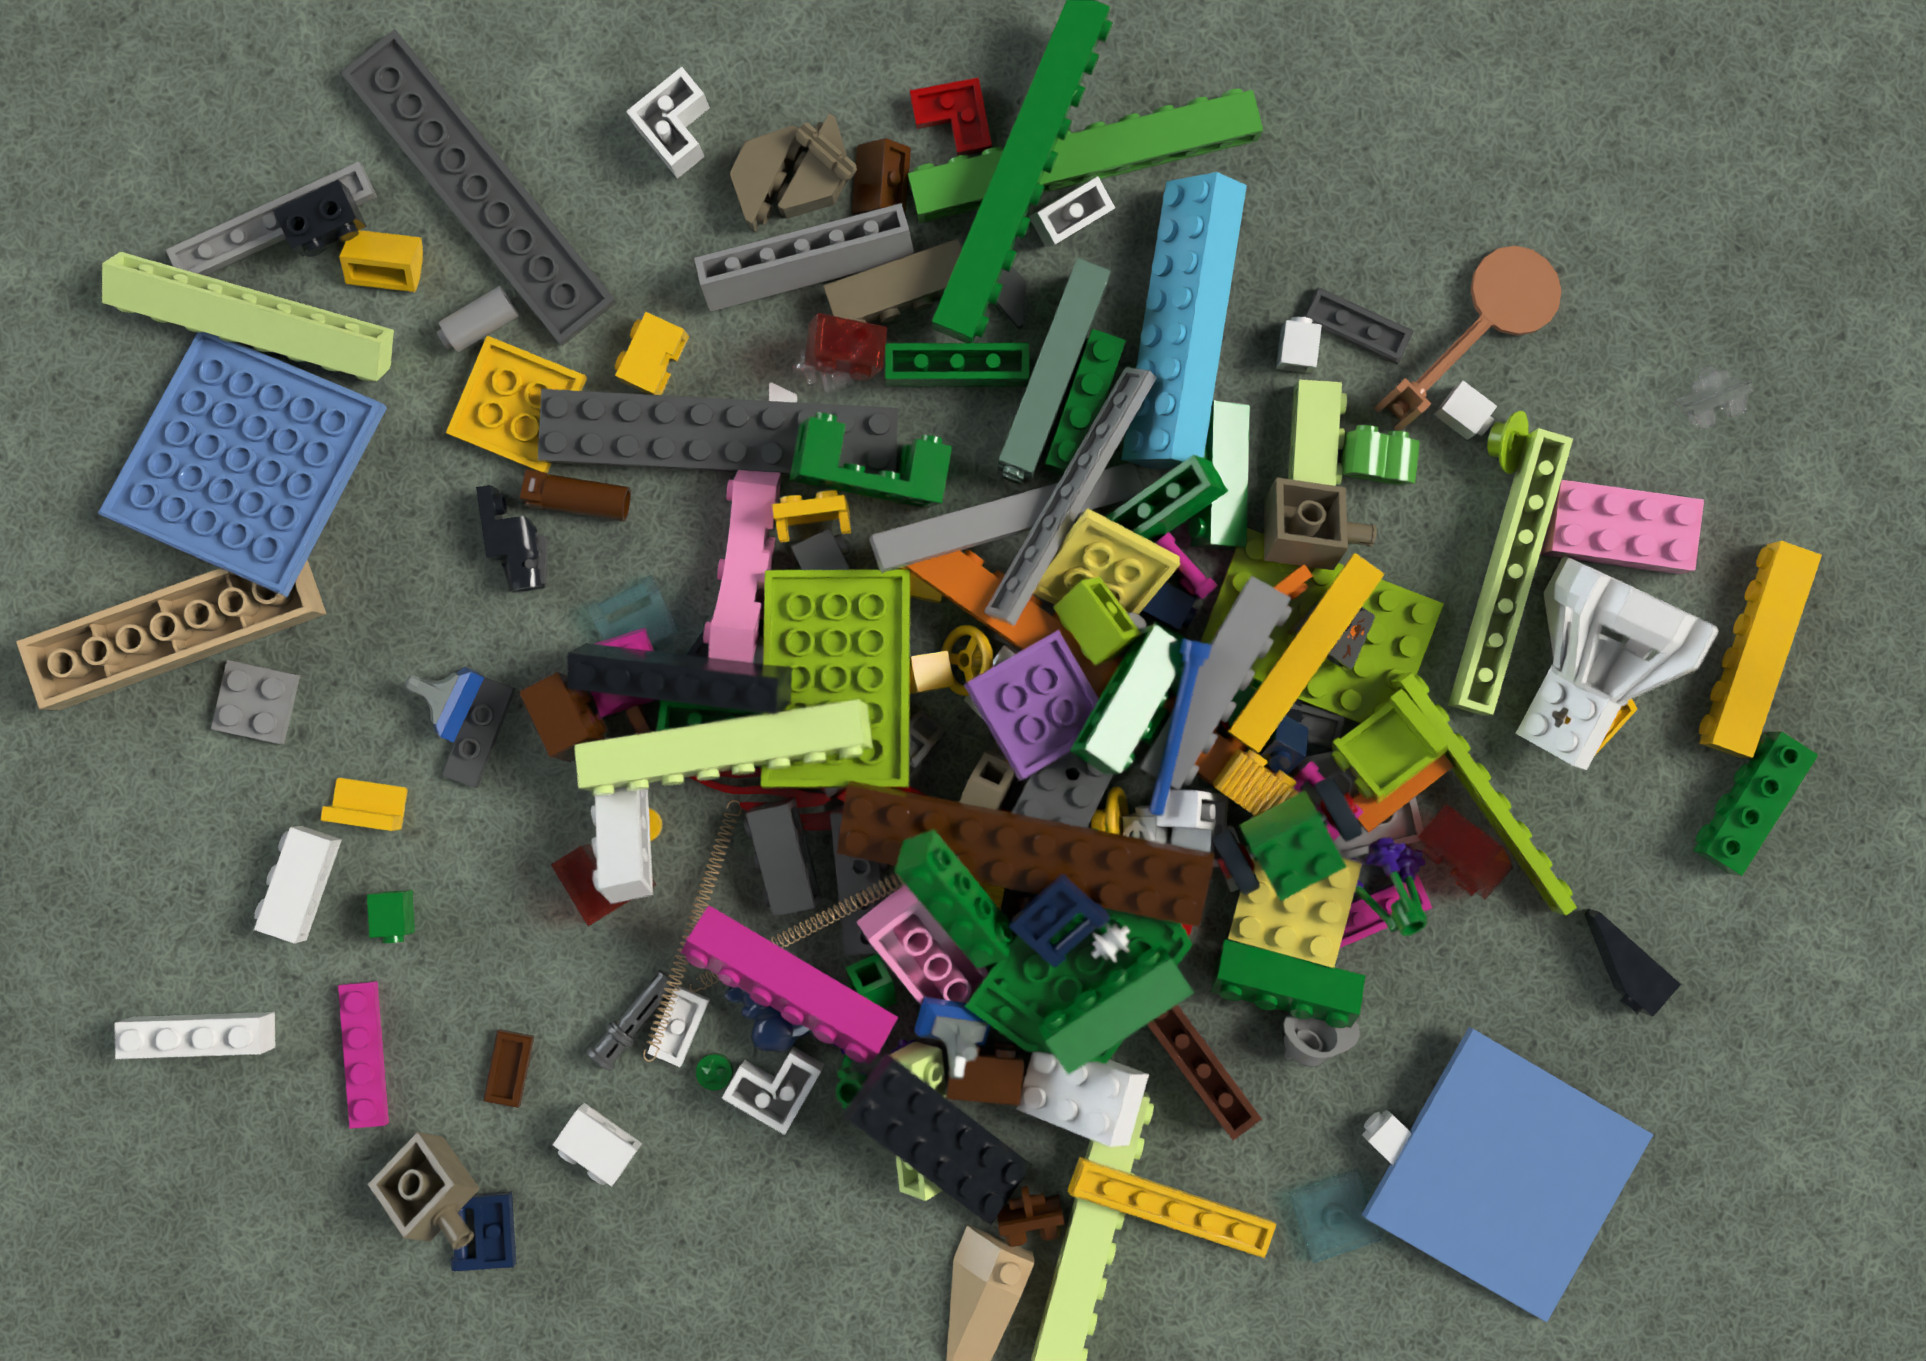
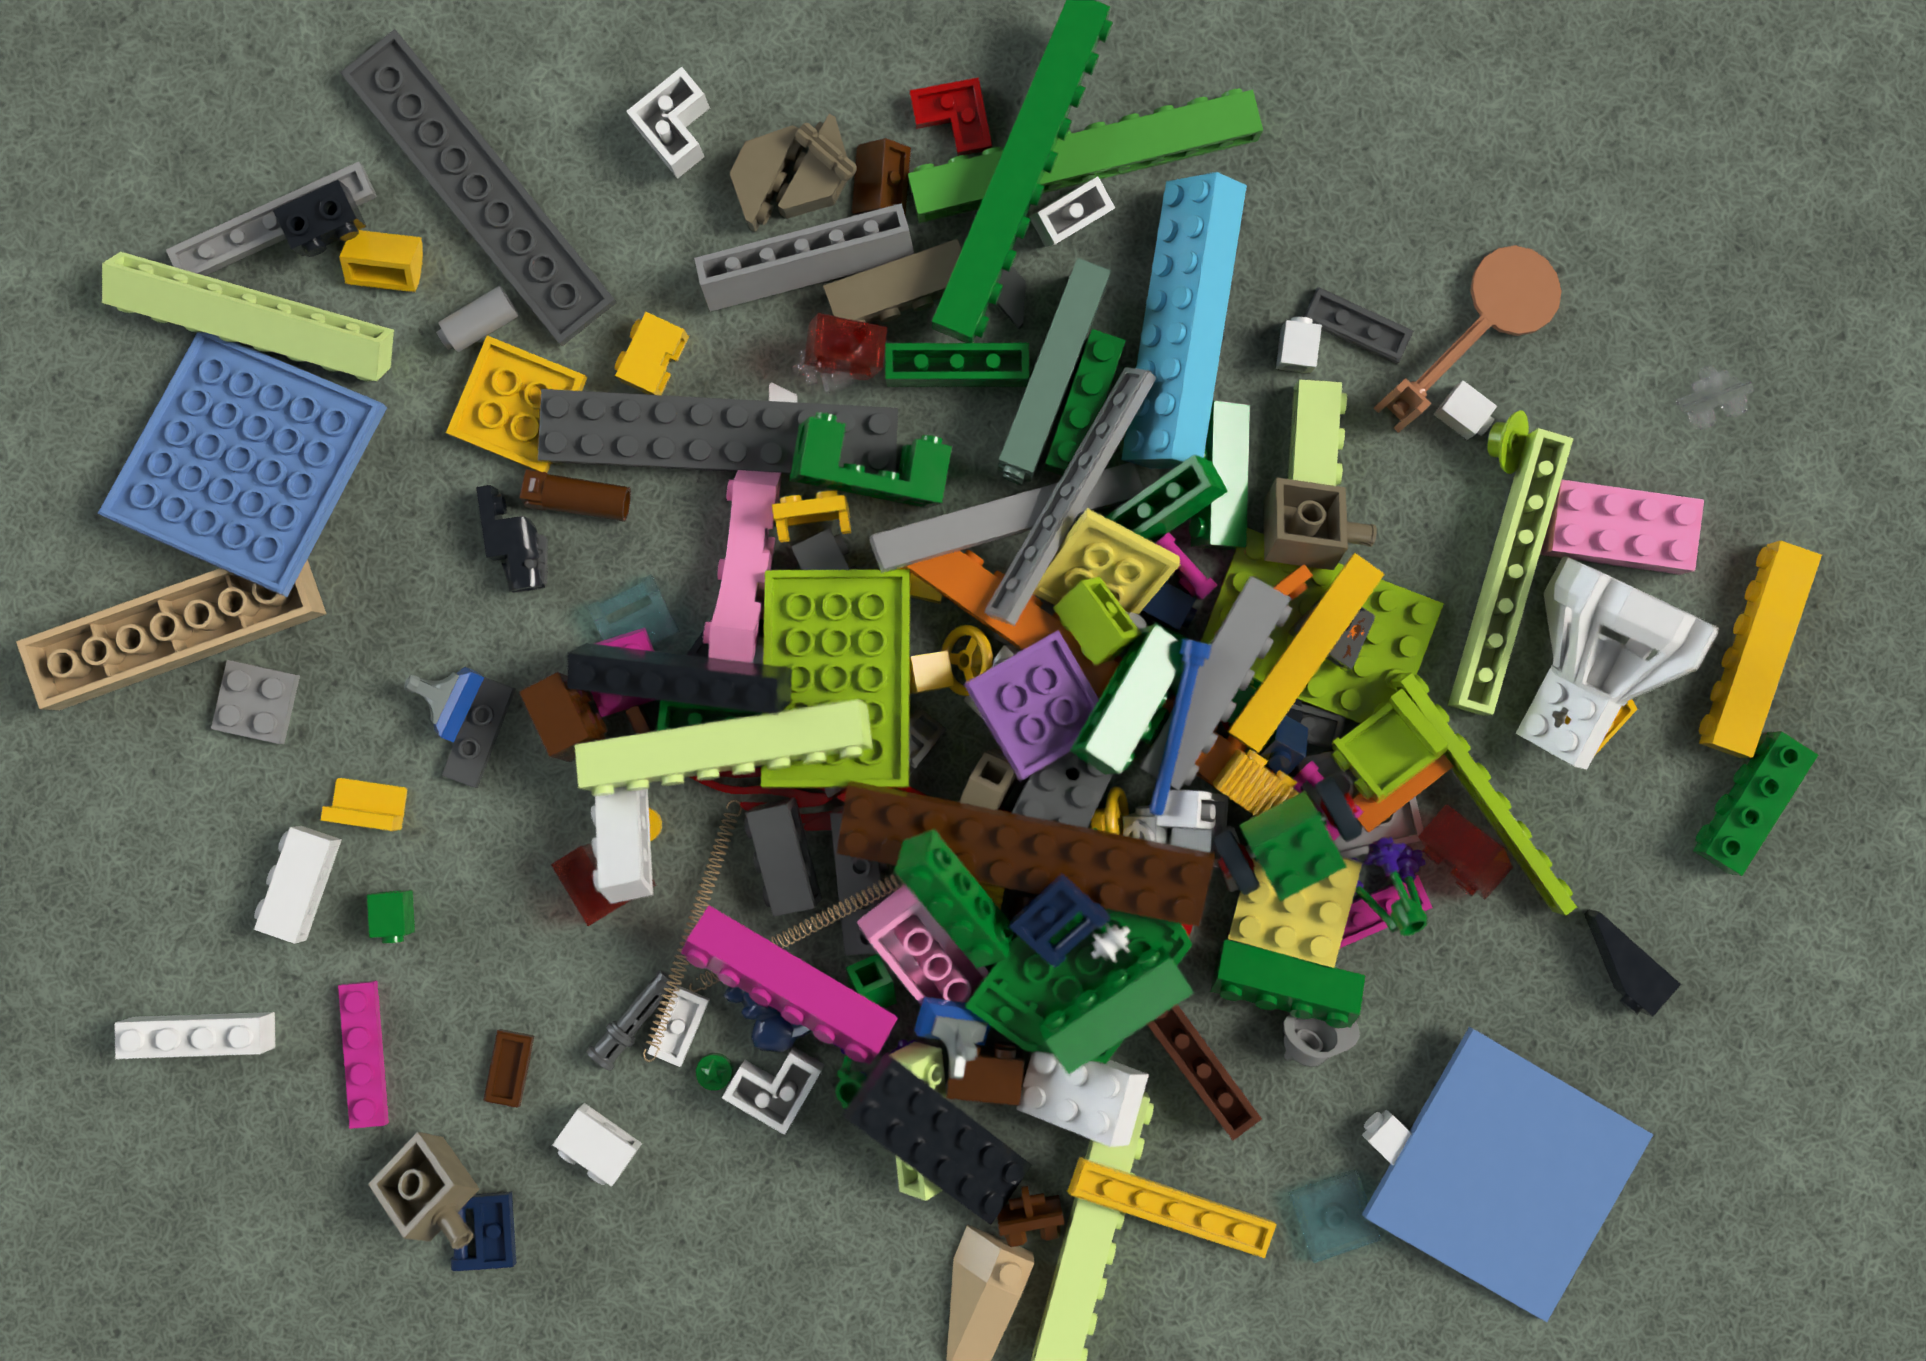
bright green brick [1341,425,1420,486] -> none

